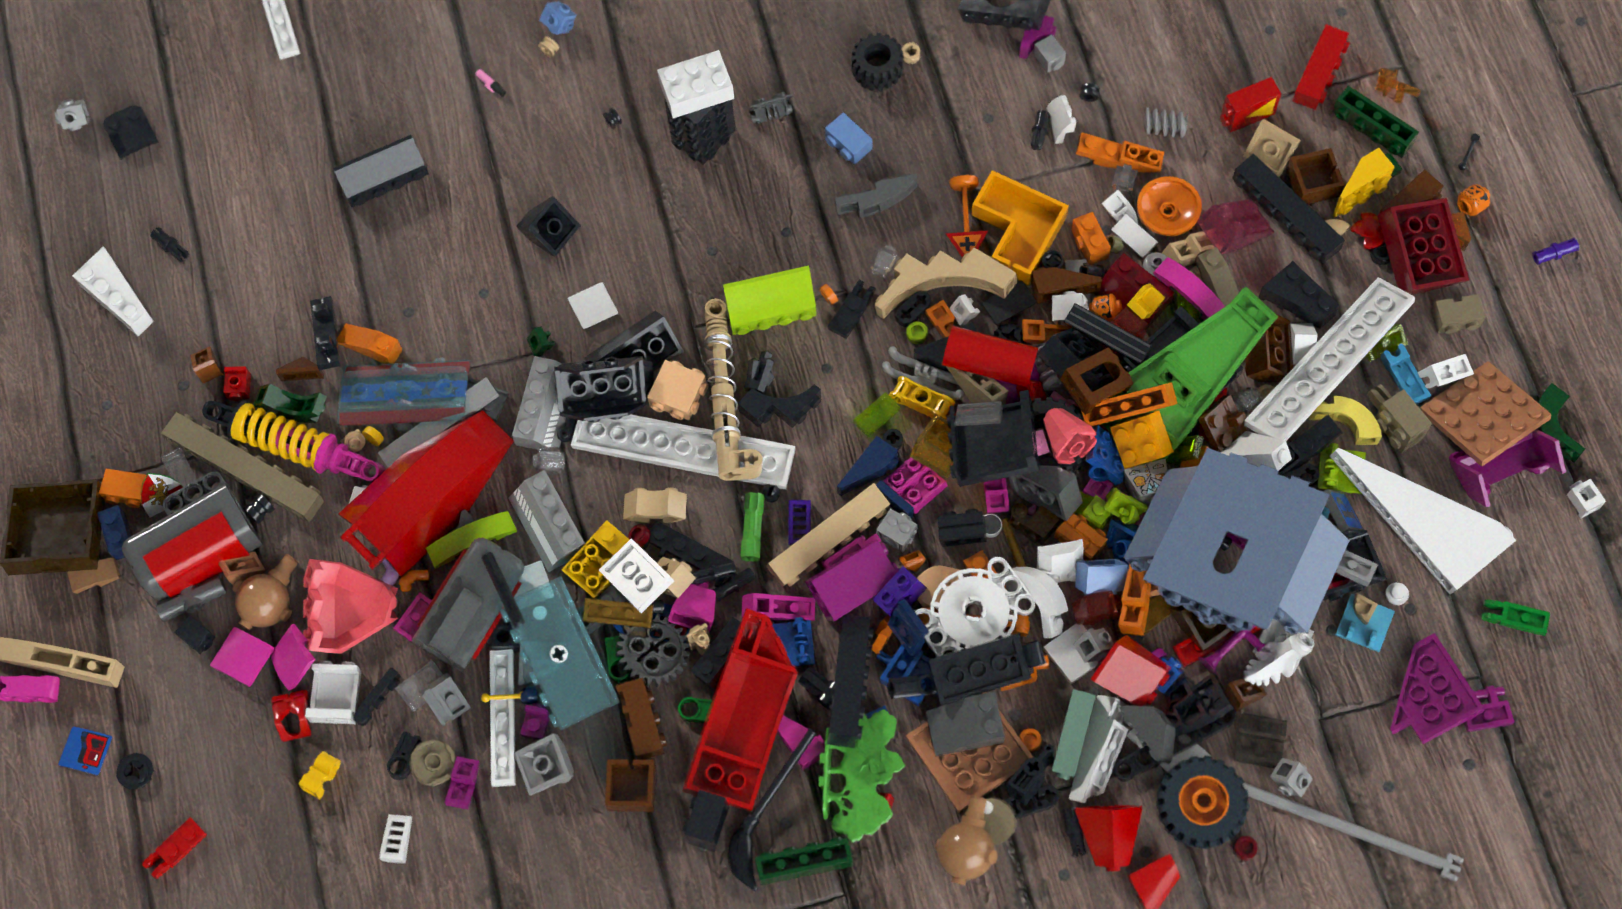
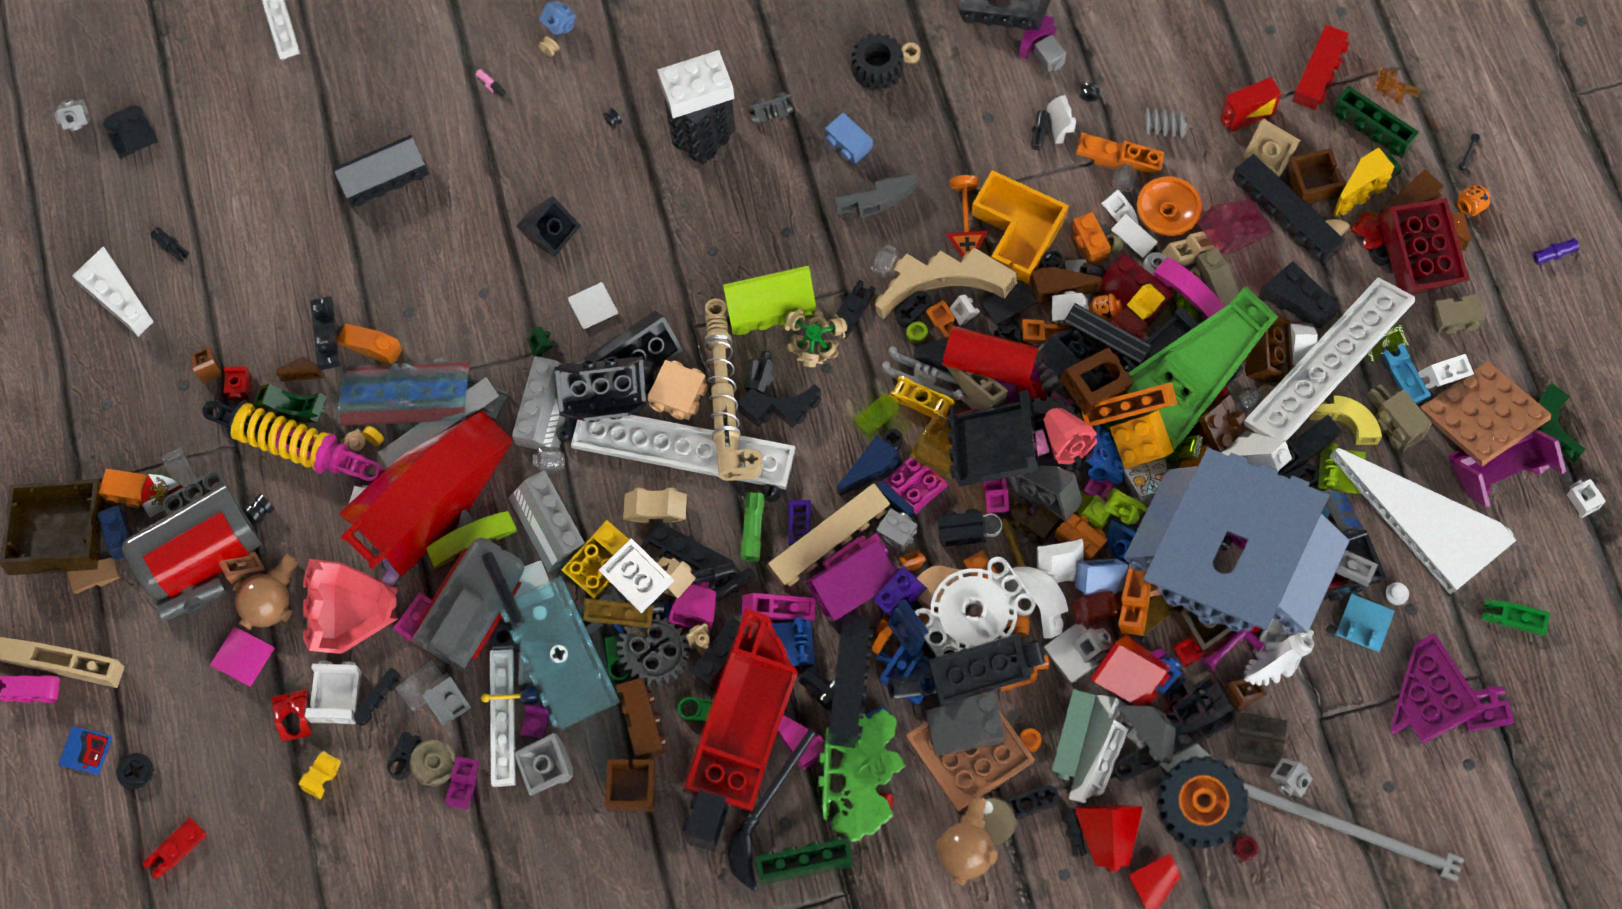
dark tan brick [161,412,324,523] -> none
black brick [174,616,215,654] -> none
dark pink slope [271,624,315,691] -> none
white slope [379,815,412,863] -> none
orange arm [398,569,430,592] -> none
dark red tile [628,524,650,547] -> none
orange tile [819,283,838,305] -> none
clear tile [955,401,1003,426] -> none
black piece [1007,743,1055,805] -> none
tan tile [1353,593,1378,625] -> none
none -> tan plant [784,309,847,369]

